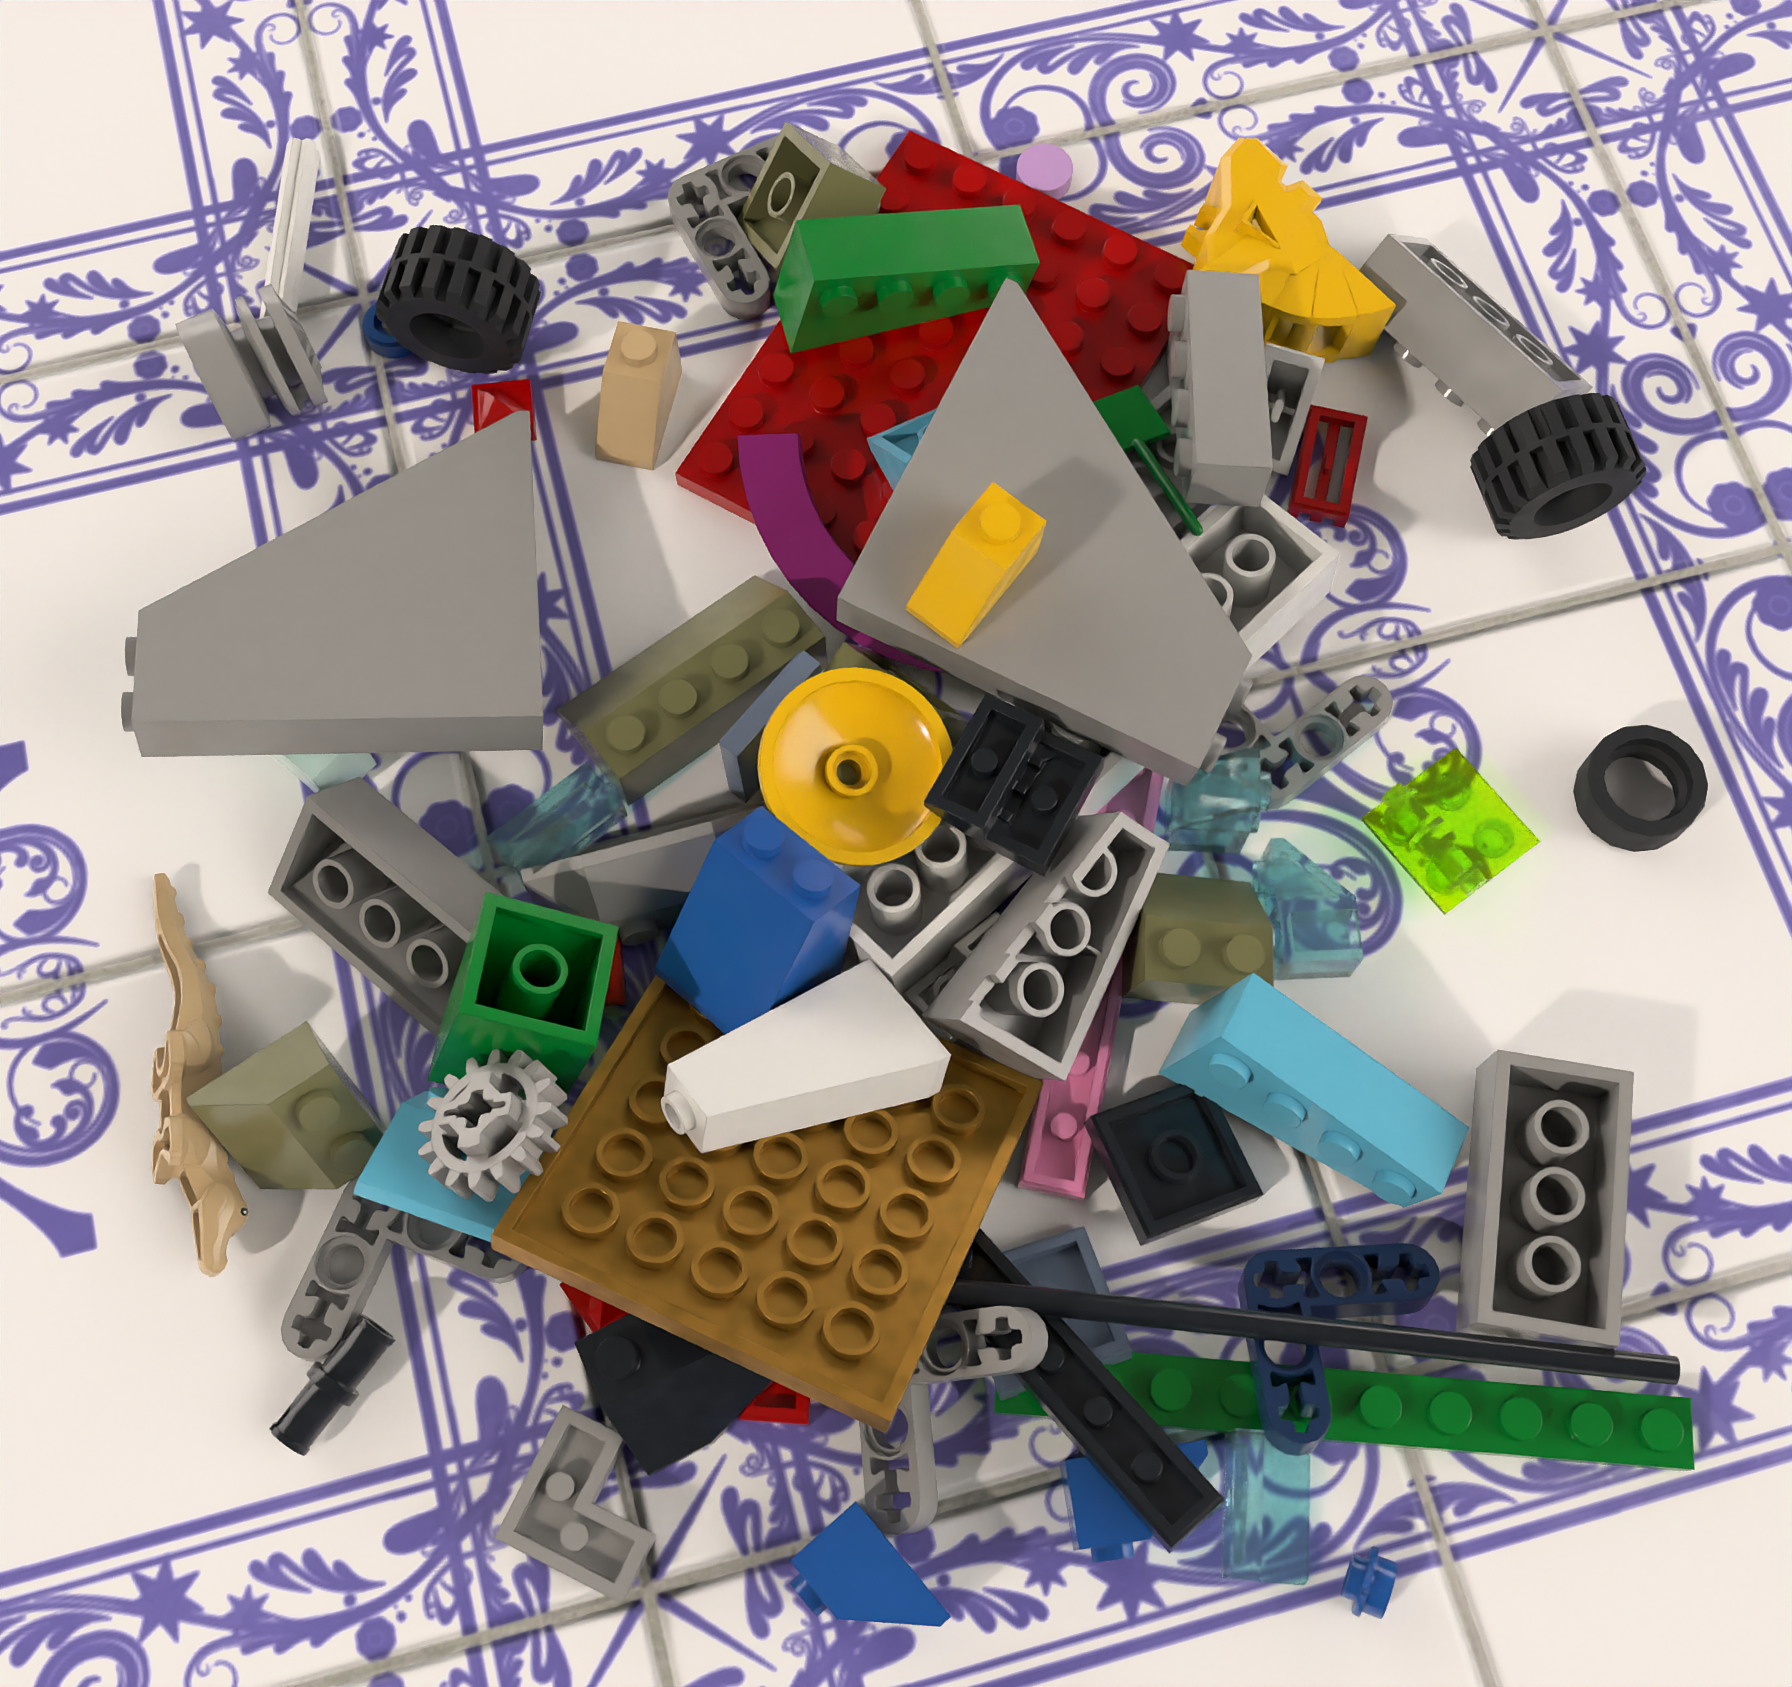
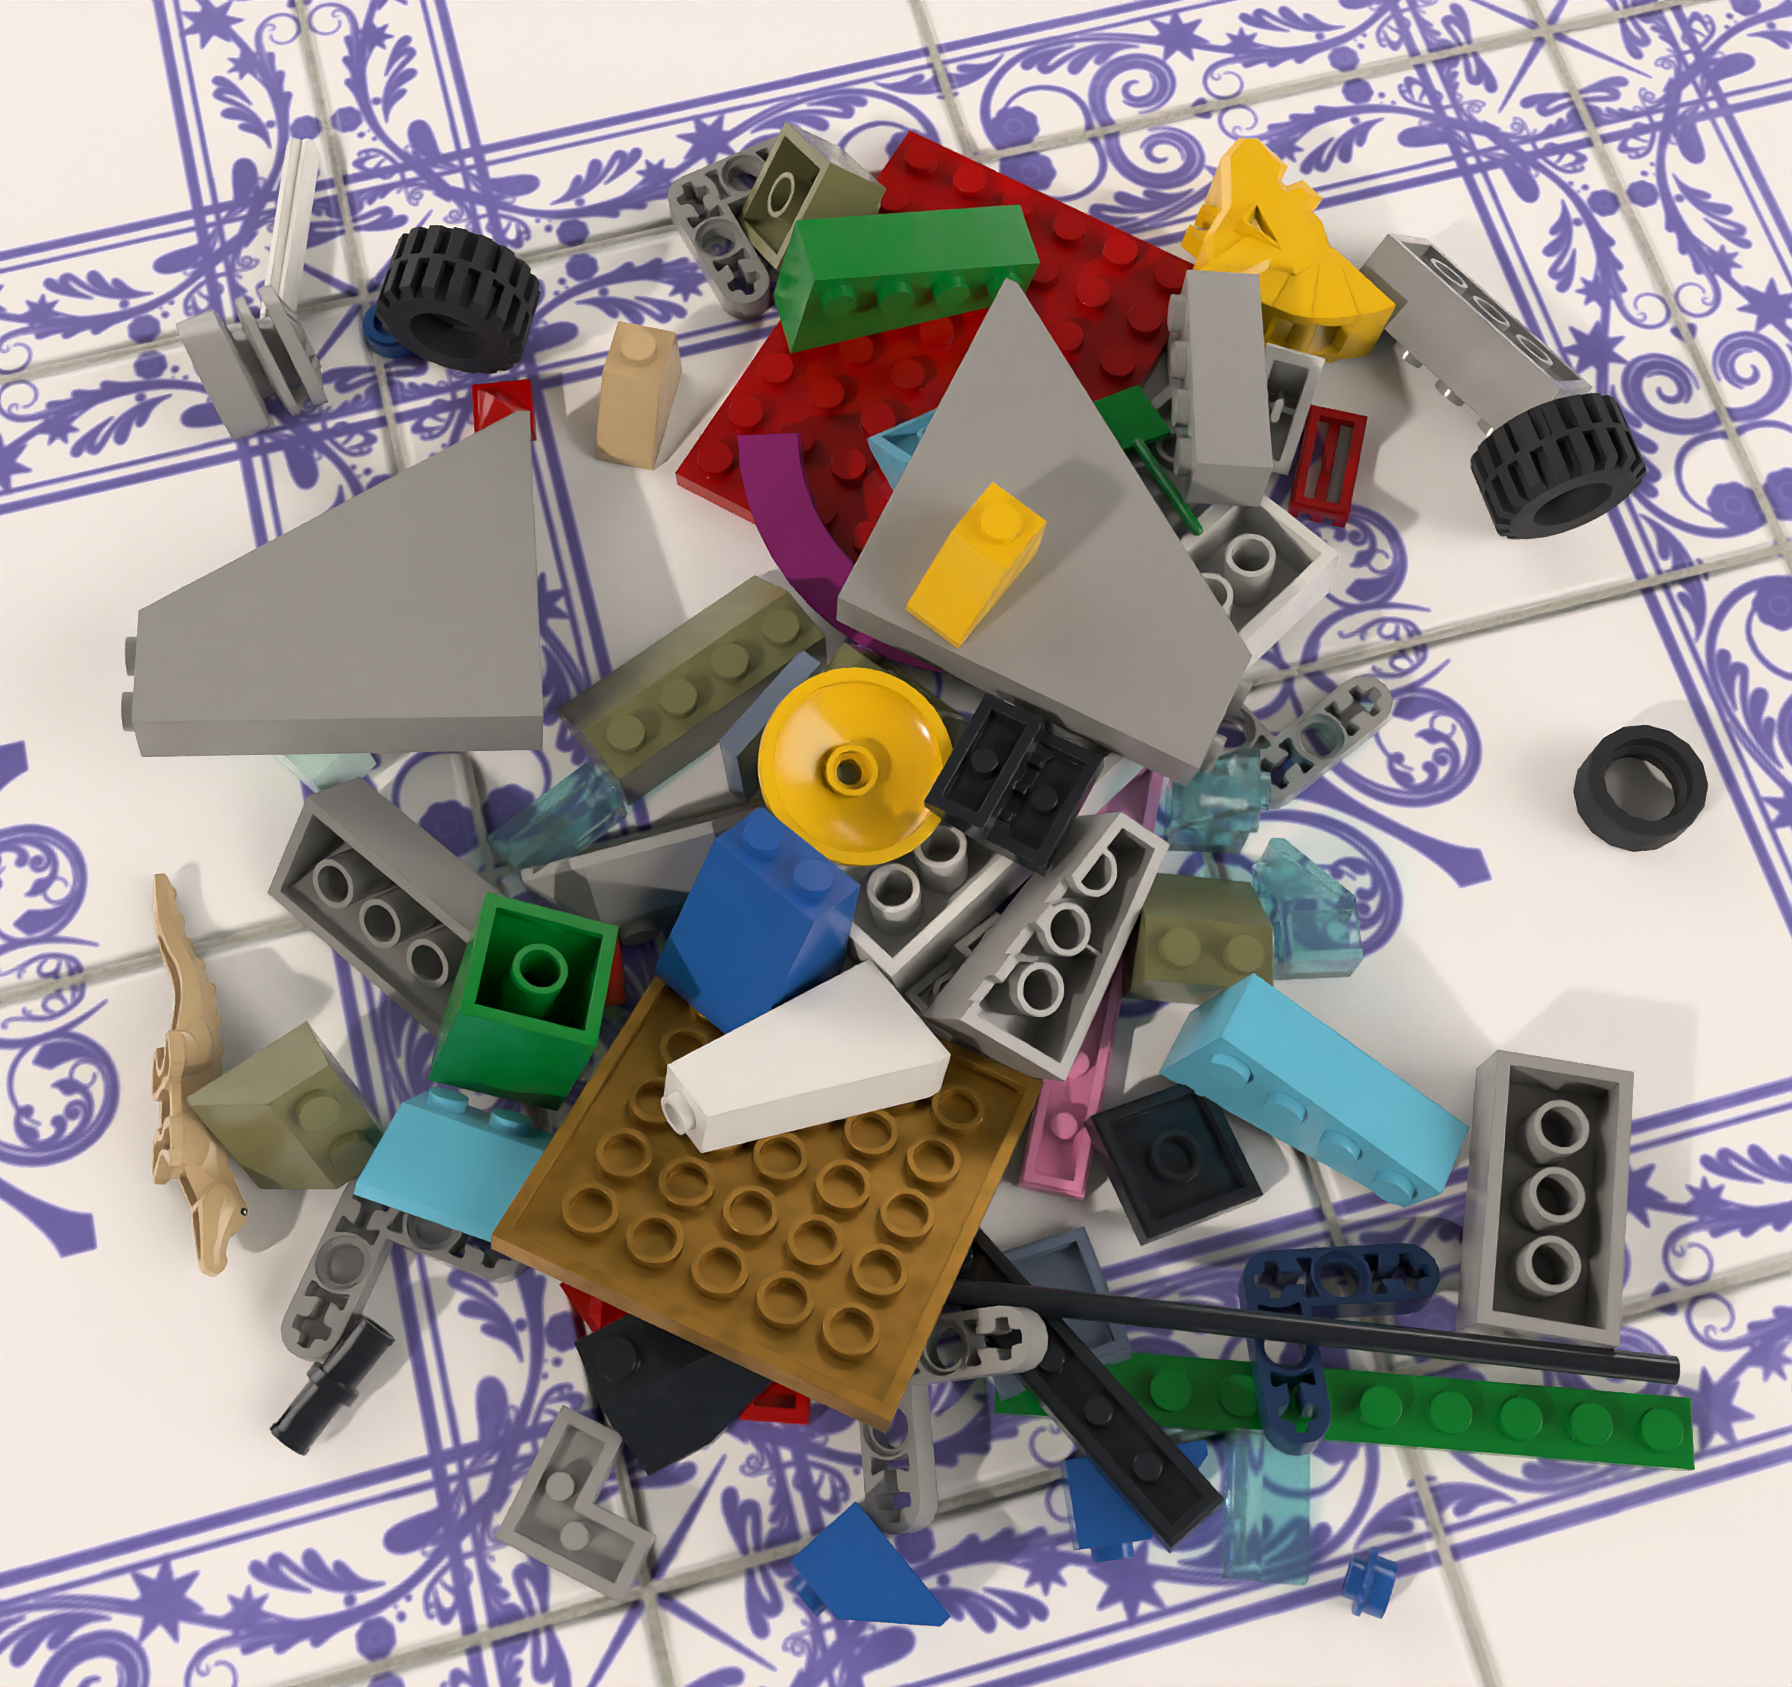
light grey gear [418,1049,568,1202] -> none
lavender tile [1016,144,1073,200] -> none
clear neon green hinge [1360,748,1541,916] -> none

